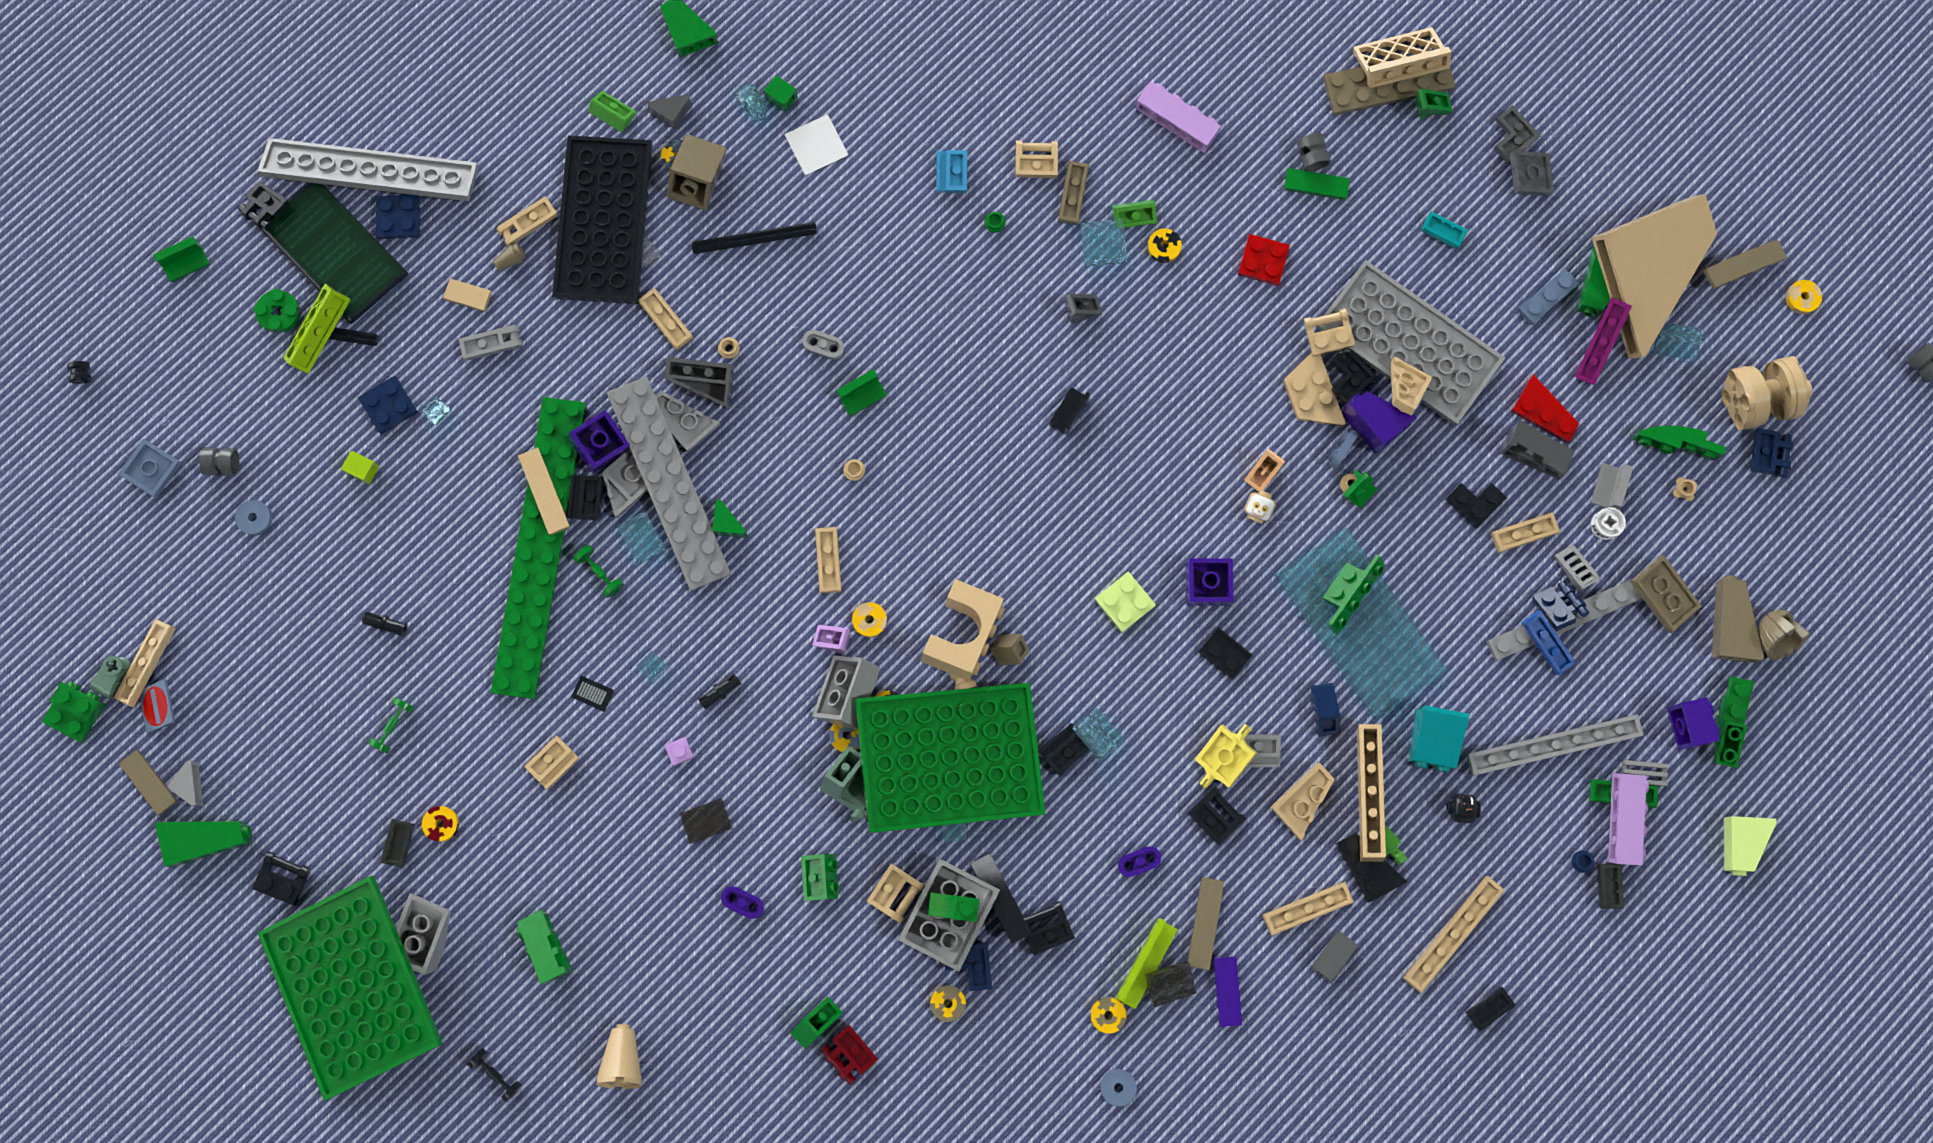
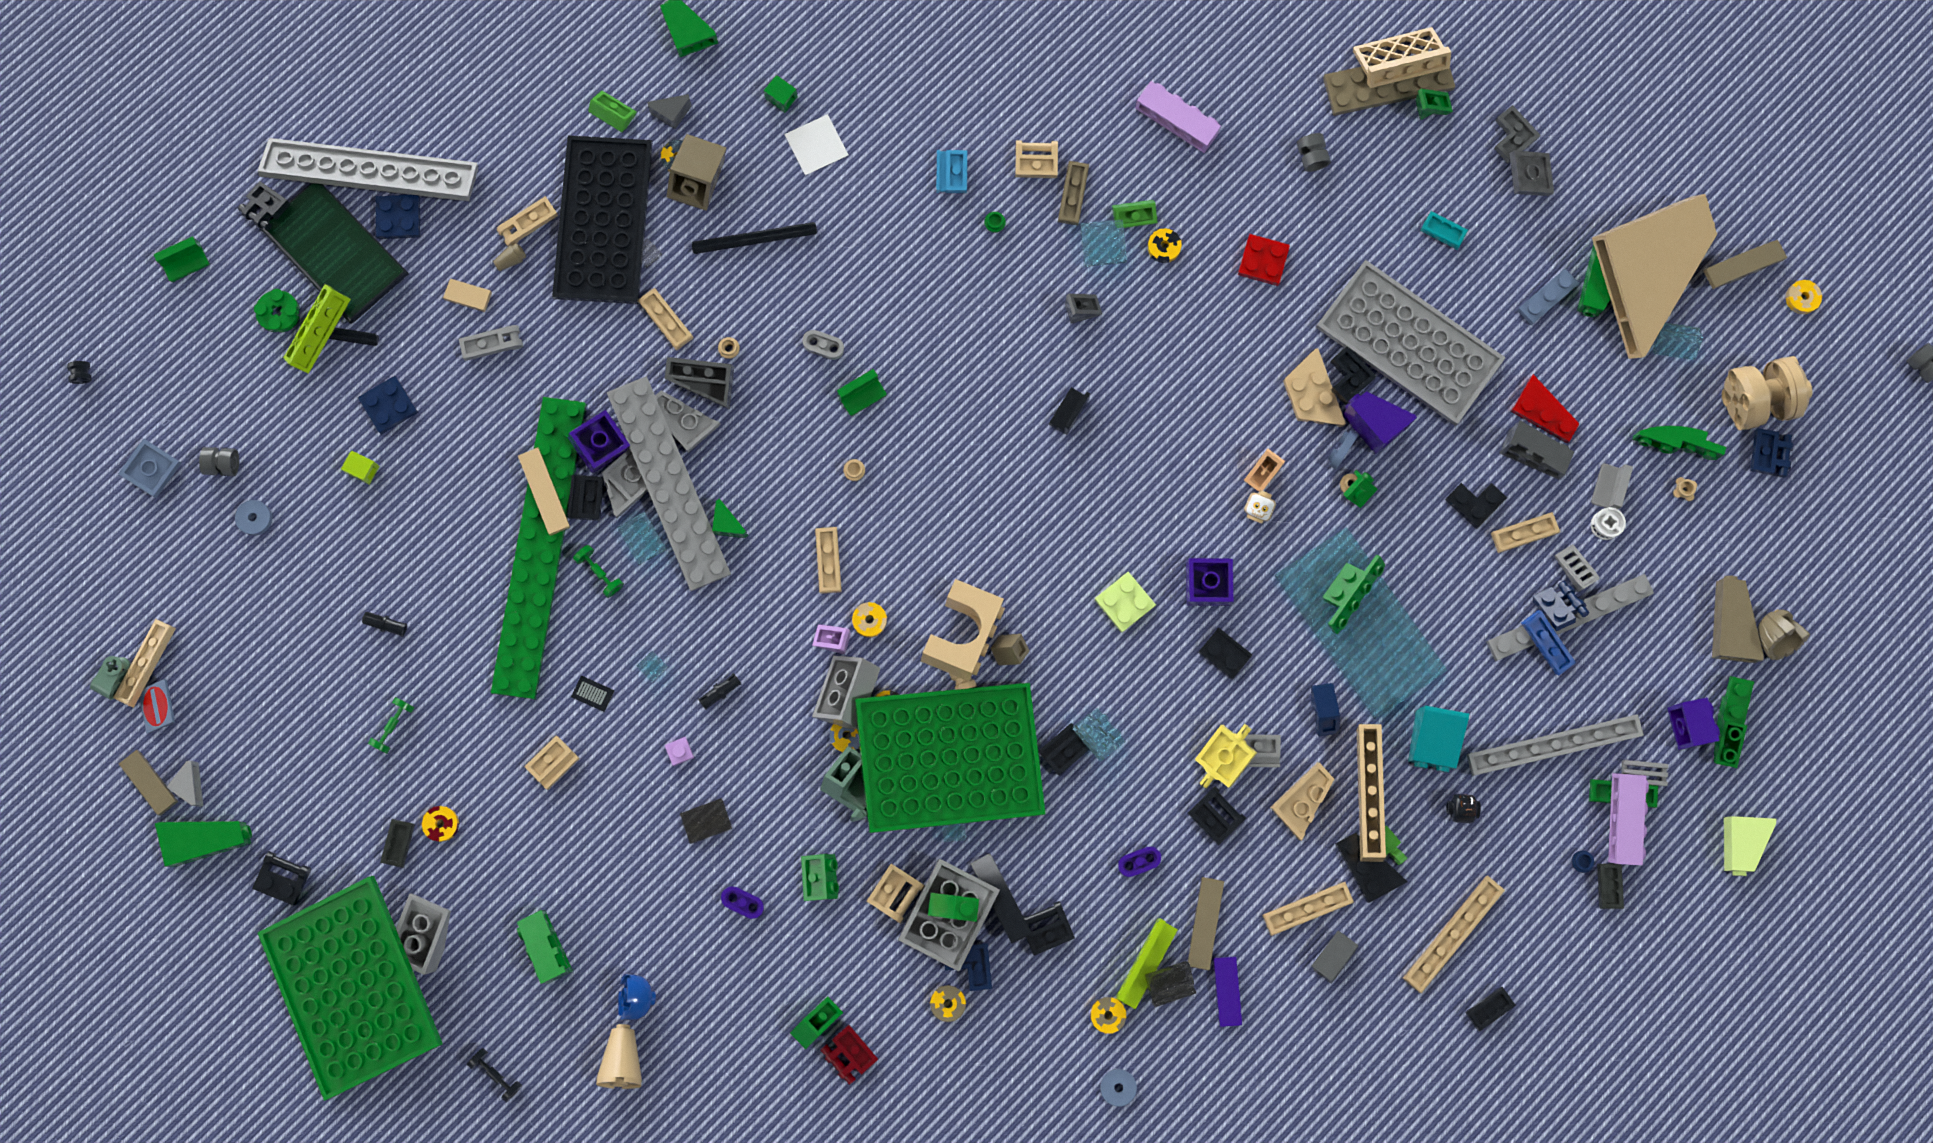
green plate [41,681,106,743] -> none
clear light blue tile [421,397,451,425] -> none
clear light blue rock [735,84,768,121] -> none
green tile [1284,168,1350,201] -> none
tan plate [1304,308,1355,357] -> none
tan wing [1391,356,1432,416] -> none
magenta plate [1574,297,1632,385] -> none
dark tan tile [1630,555,1702,633] -> none
none -> blue cylinder [618,974,656,1021]

